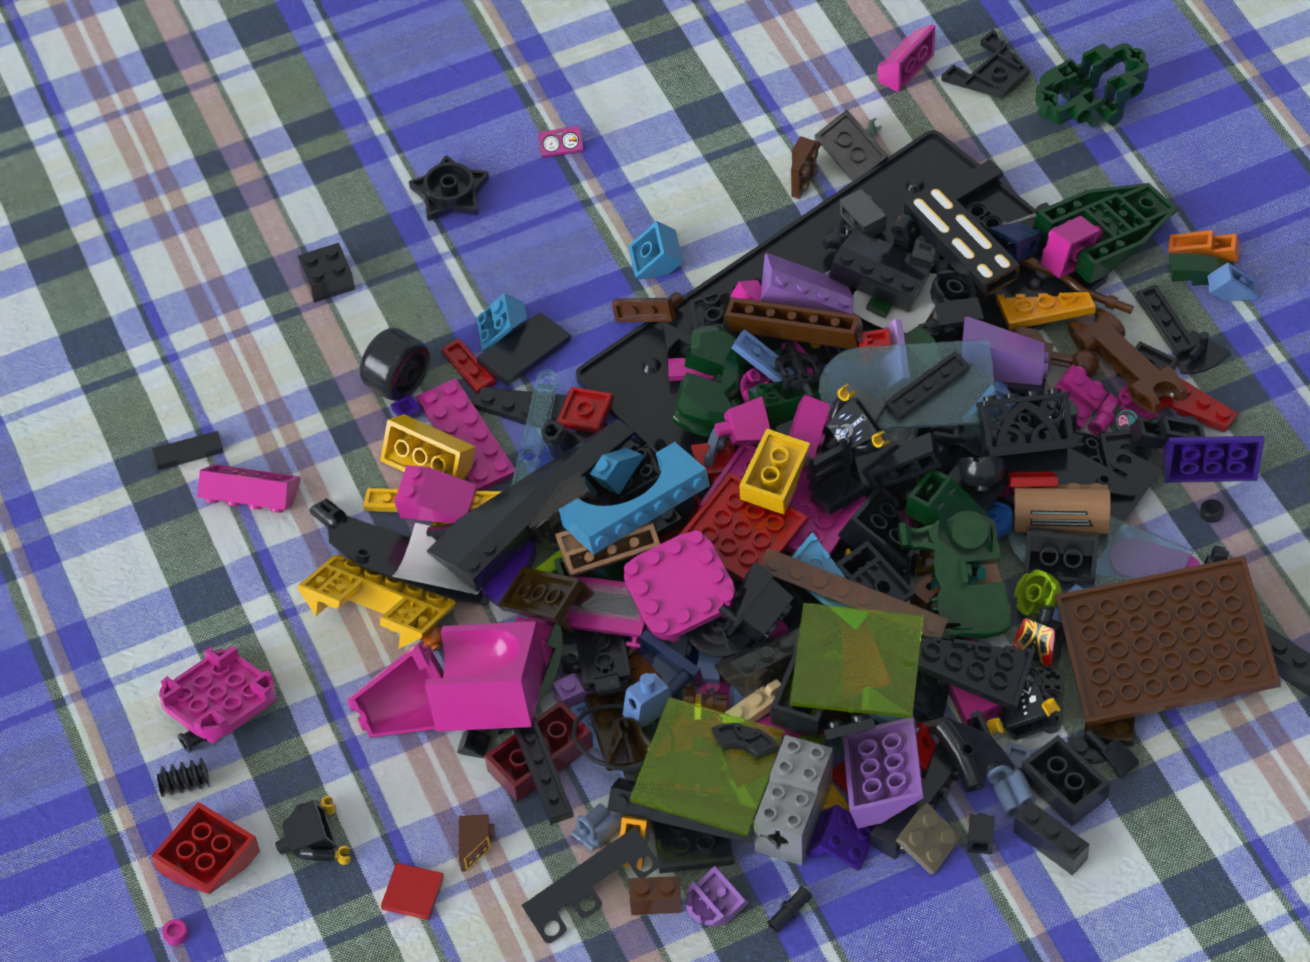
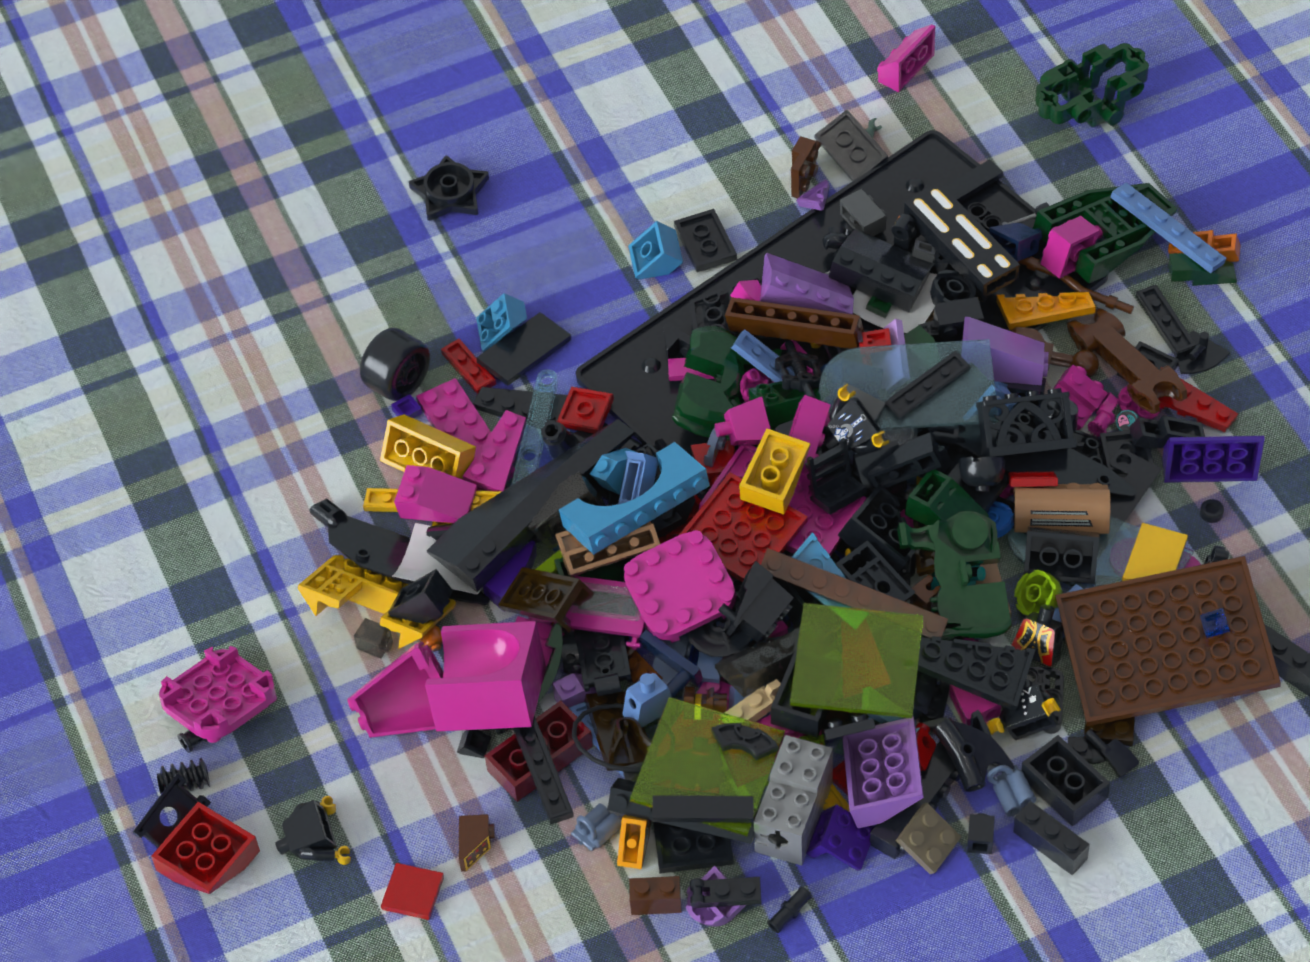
black tile [152,431,224,470] -> none
dark pink tile [162,919,189,946] -> none
dark pink slope [197,464,301,513] -> none
black brick [298,242,355,303] -> none
black piece [522,827,660,943] -> none
slope [538,126,583,158] -> none
reddish brown piece [611,292,683,322] -> none
black wing [941,29,1029,99] -> none
sand blue plate [1005,742,1032,770] -> none
medium blue slope [1207,263,1259,302] -> none
none -> black piece [133,773,211,849]
none -> clear smoke brick [354,618,393,659]
none -> black slope [388,569,453,624]
none -> dark pink wing [463,410,527,491]
none -> medium blue window [616,451,658,505]
none -> black tile [652,795,754,823]
none -> black plate [674,209,737,272]
none -> black plate [689,877,762,908]
none -> medium lavender tile [796,179,830,211]
none -> medium blue plate [1110,183,1226,273]
none -> yellow tile [1122,522,1188,581]
none -> clear blue tile [1200,608,1230,638]

